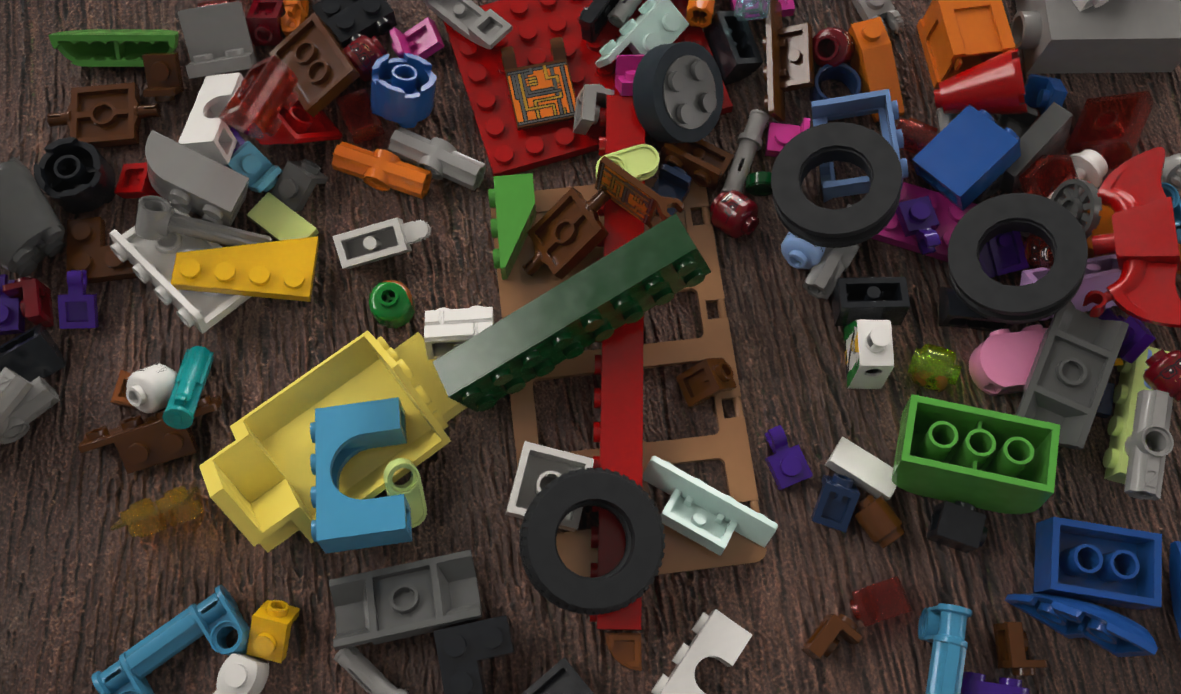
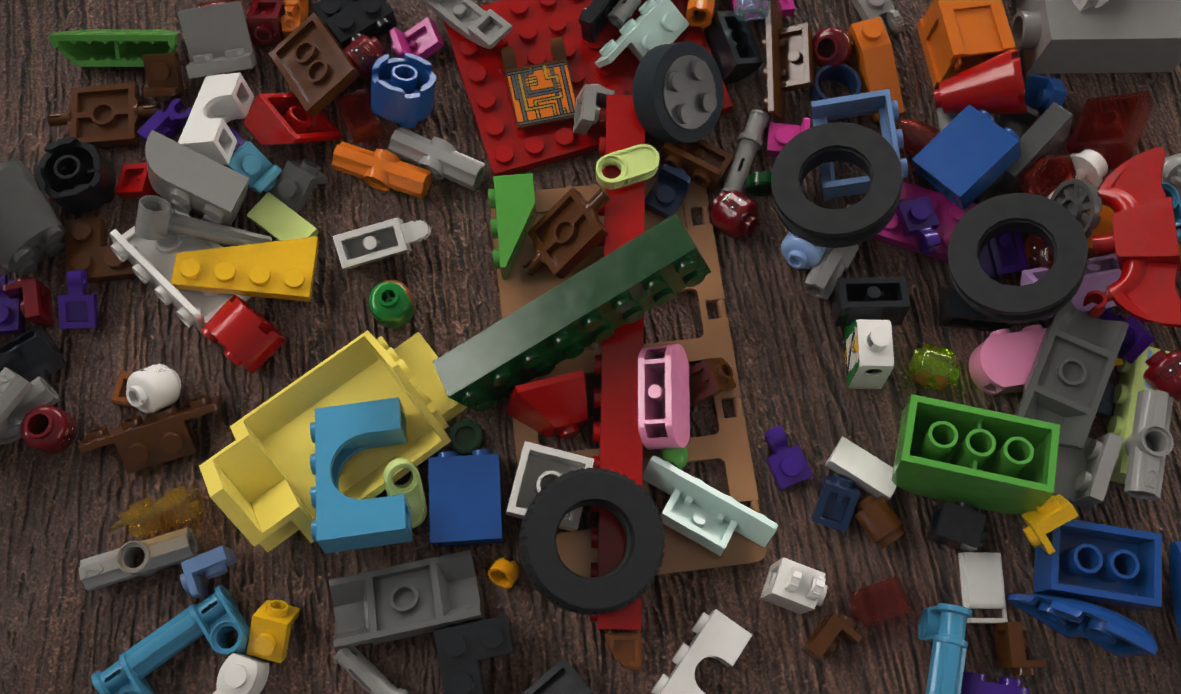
teal piece [162,346,214,429] -> none
clear red brick [218,55,299,139] -> none
white brick [424,305,495,360] -> none
flag [595,156,684,229] -> none
dark pink bracket [615,54,645,96] -> none
none -> dark red head [20,405,77,454]
none -> light grey piece [78,527,199,591]
none -> dark purple plate [137,98,192,143]
none -> medium blue bracket [180,545,237,599]
none -> red brick [201,294,286,373]
none -> blue brick [428,449,504,547]
none -> dark green tile [448,420,484,456]
none -> light orange hinge [488,557,520,589]
none -> red slope [505,370,588,439]
none -> bright pink brick [638,343,690,450]
none -> bright green hinge [659,446,688,470]
none -> white hinge [760,557,828,614]
none -> white piece [958,552,1008,624]
none -> yellow bracket [1021,494,1079,555]
none -> light grey bracket [1053,432,1124,508]

